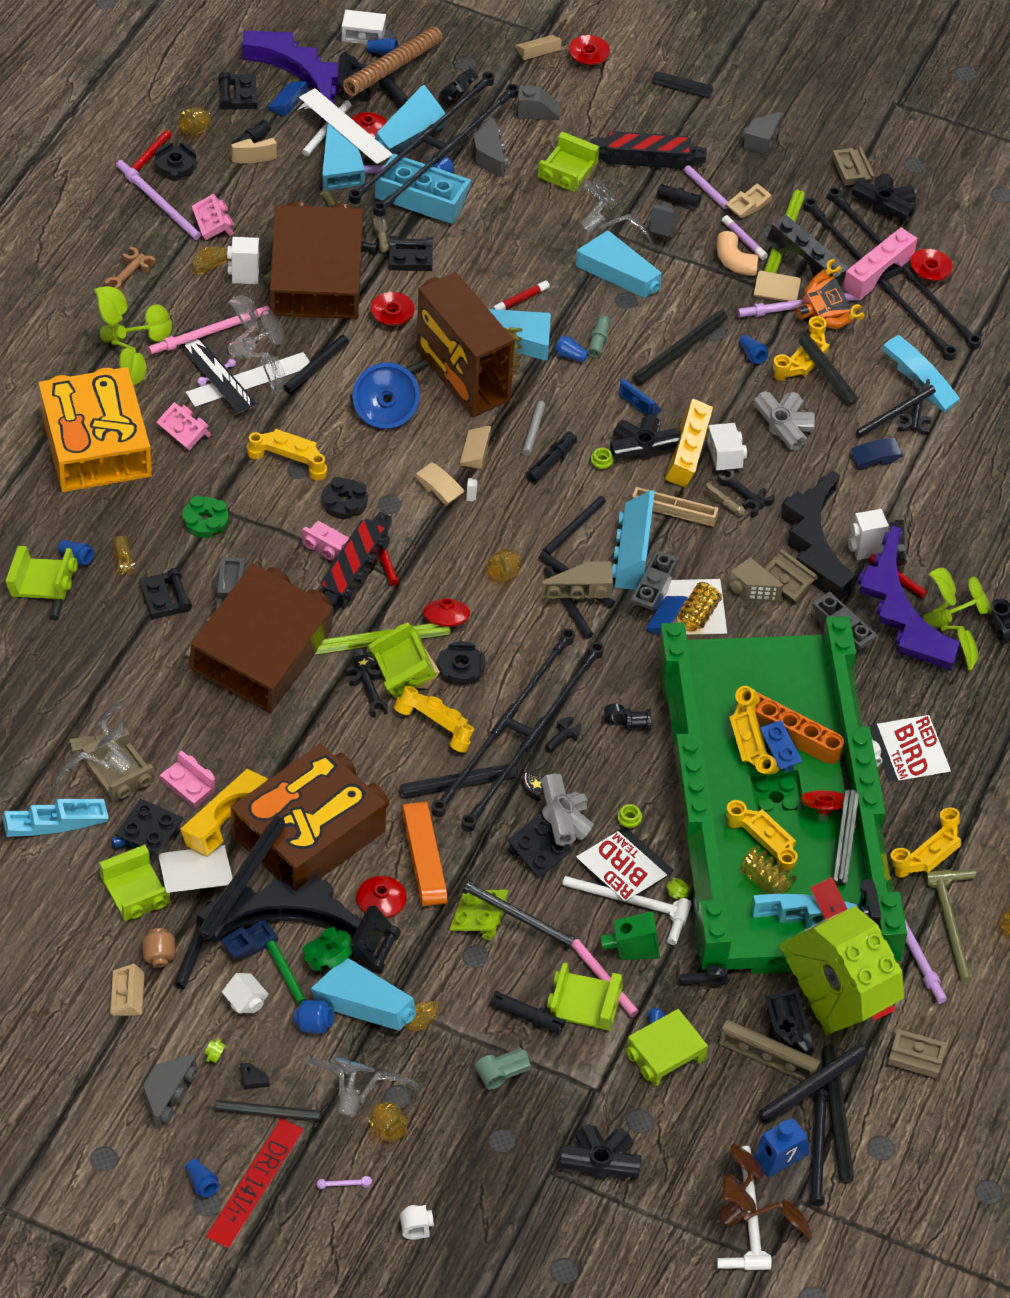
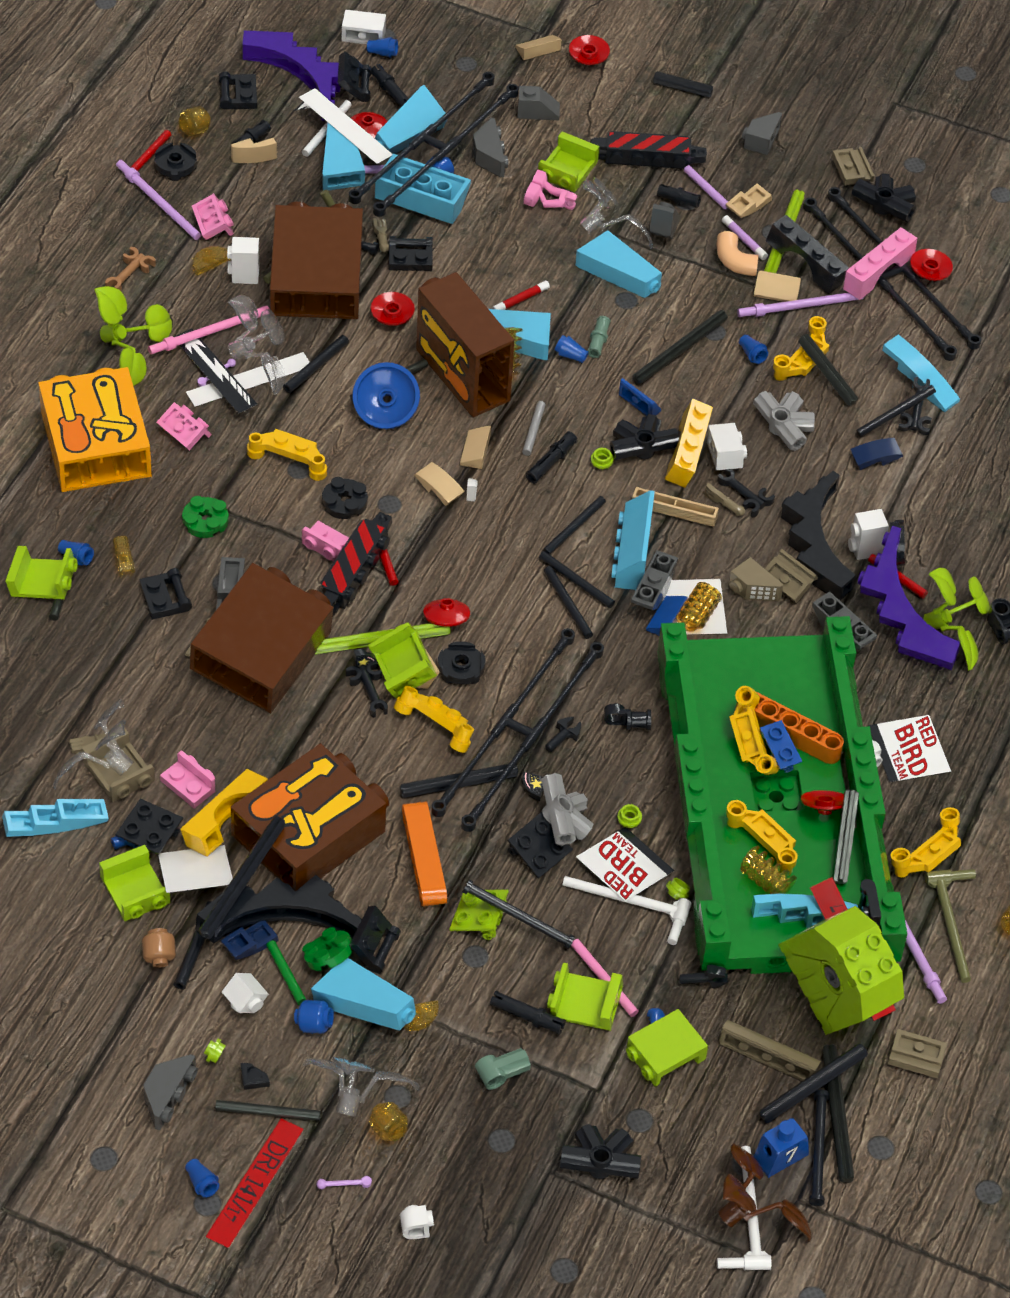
tan slope [110,964,144,1016] -> none
blue slope [267,81,307,117] -> none
medium nougat piece [343,27,443,96] -> none
red dish [357,876,406,918] -> none
black plate [439,67,479,103] -> none
clear yellow head [487,549,522,582] -> none
dark tan slope [541,561,613,599] -> none
green torso [601,911,660,960] -> none
black piece [765,989,814,1055] -> none
torso [796,259,865,329] -> none
none -> bright pink piece [524,169,577,210]

